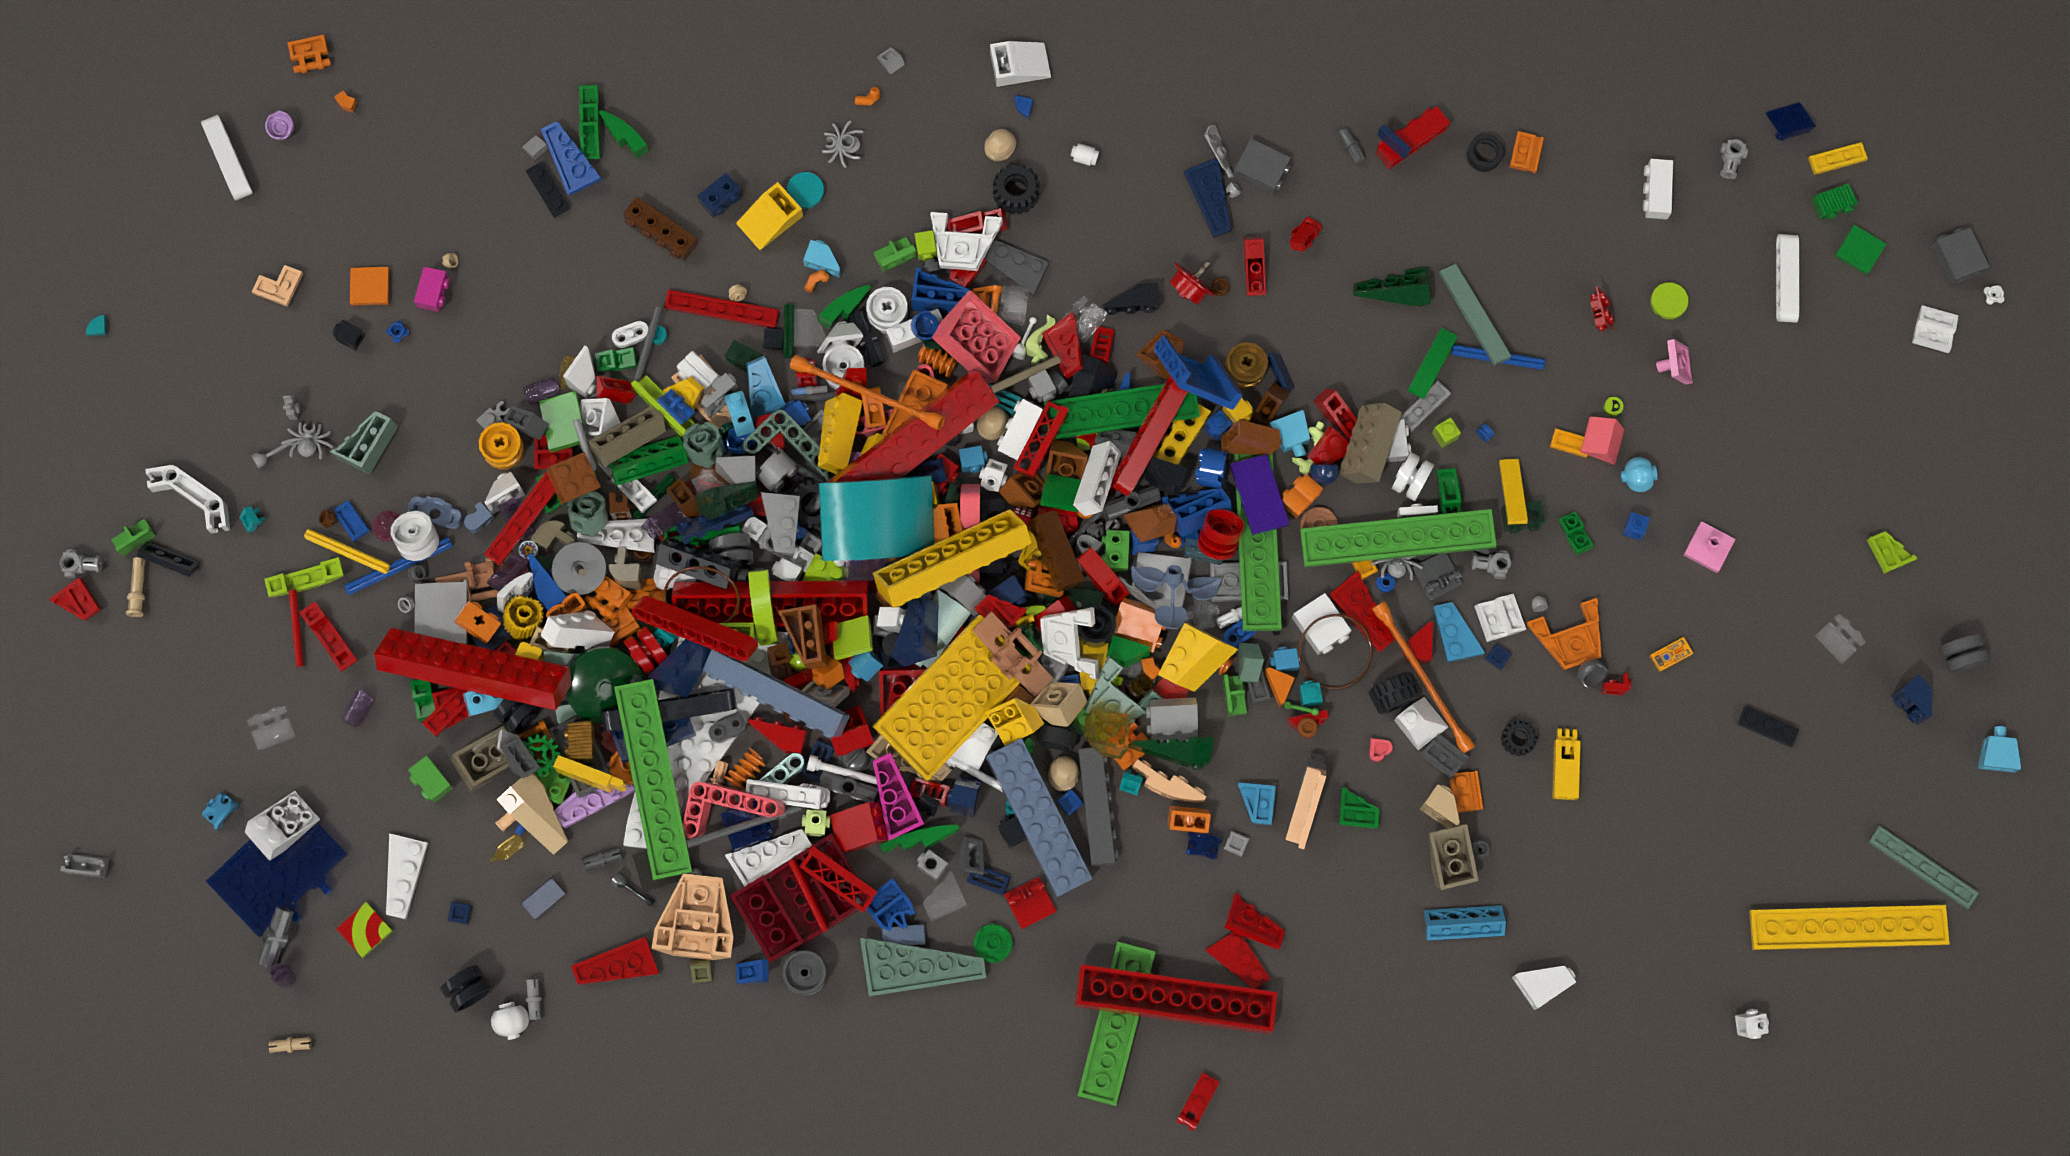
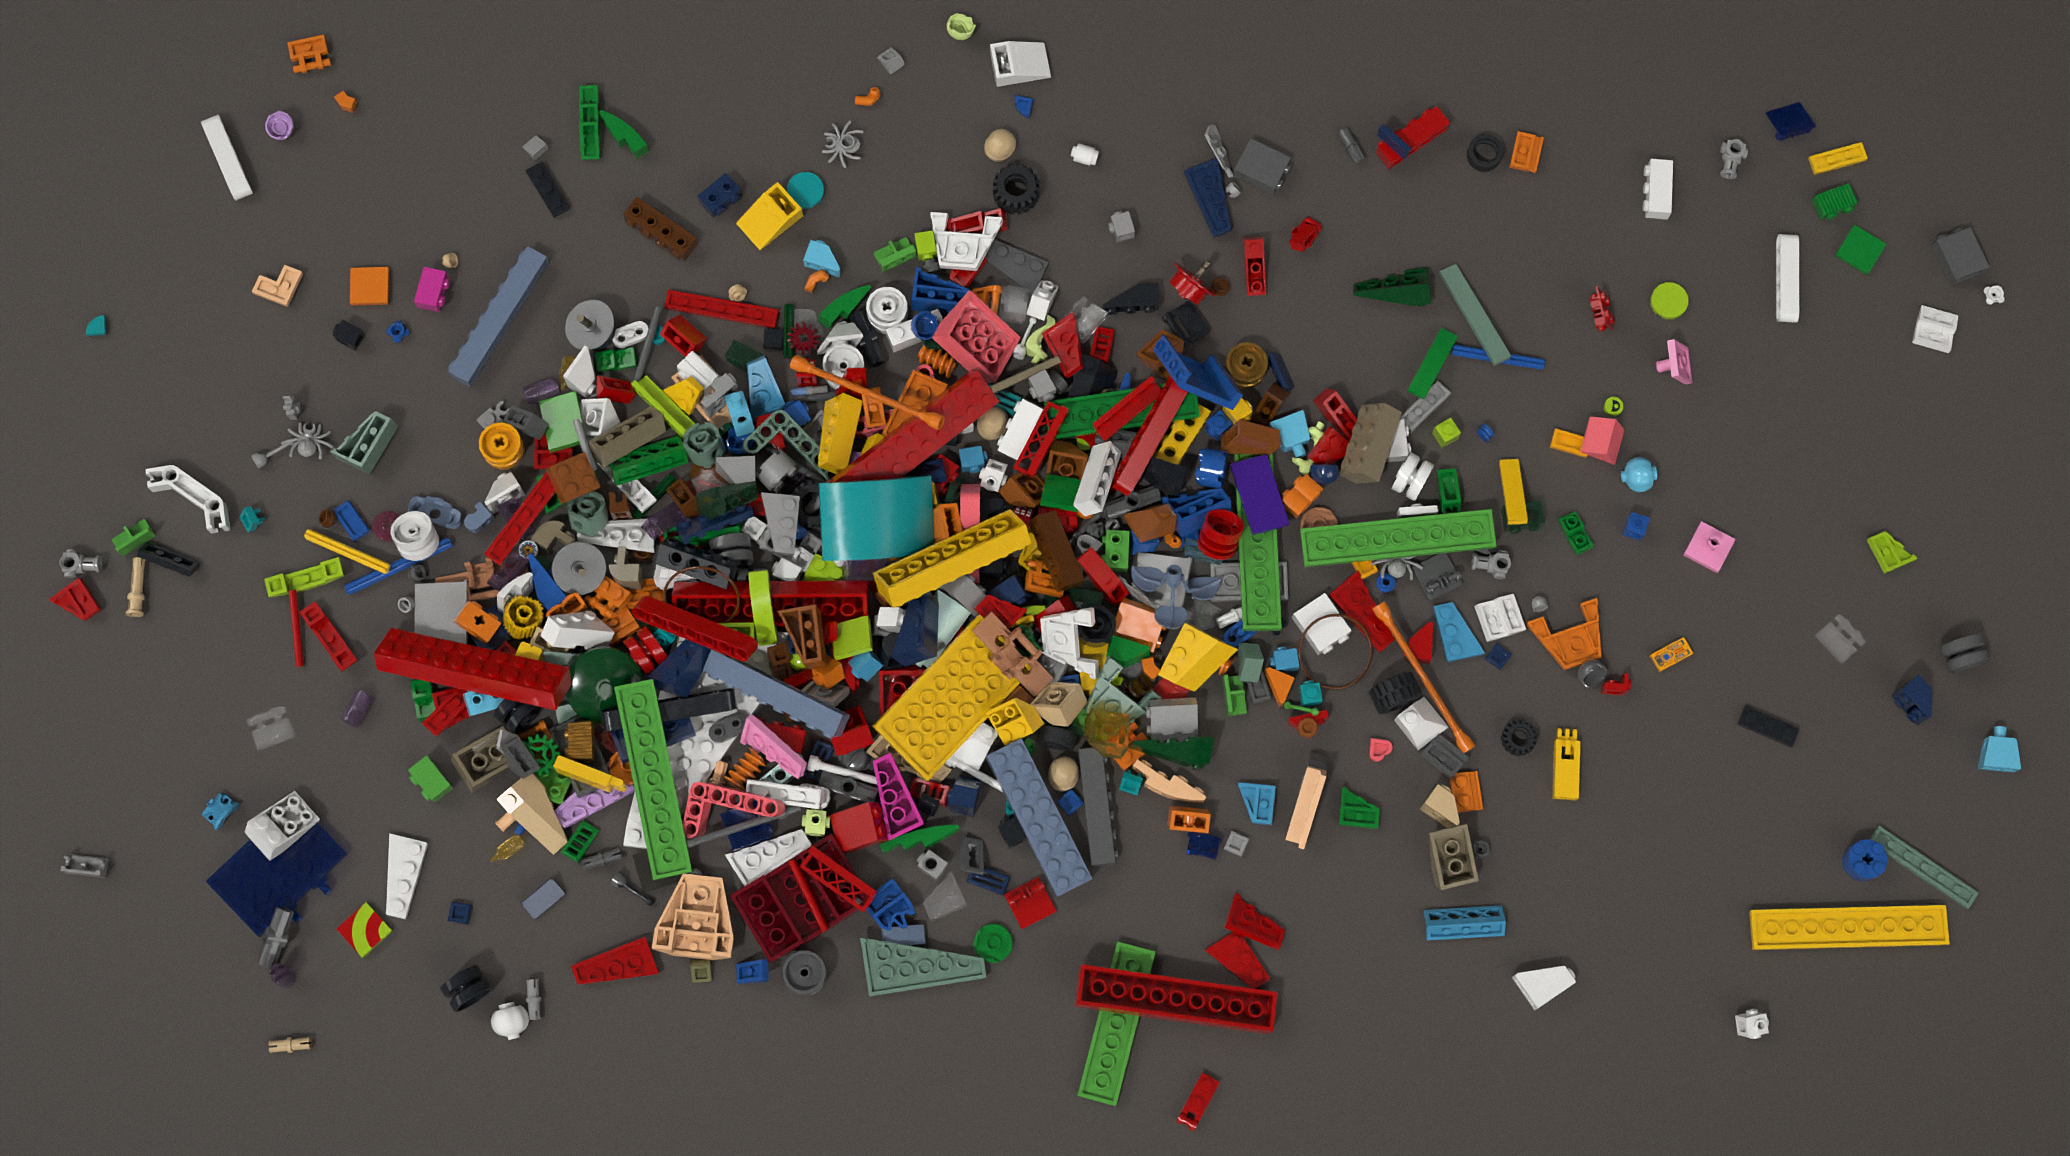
blue wing [541,121,603,195] -> none
blue hips [657,389,695,425] -> none
none -> sand blue brick [448,246,549,388]
none -> green slope [561,821,599,864]
none -> piece [565,300,616,350]
none -> red brick [660,315,707,357]
none -> bright pink wing [740,714,807,779]
none -> dark red gear [787,322,820,355]
none -> yellowish green hair [946,13,976,40]
none -> white slope [1027,280,1059,321]
none -> red fence [1092,375,1161,442]
none -> light grey brick [1108,211,1135,243]
none -> black plate [1162,300,1210,349]
none -> blue brick [1842,839,1888,881]

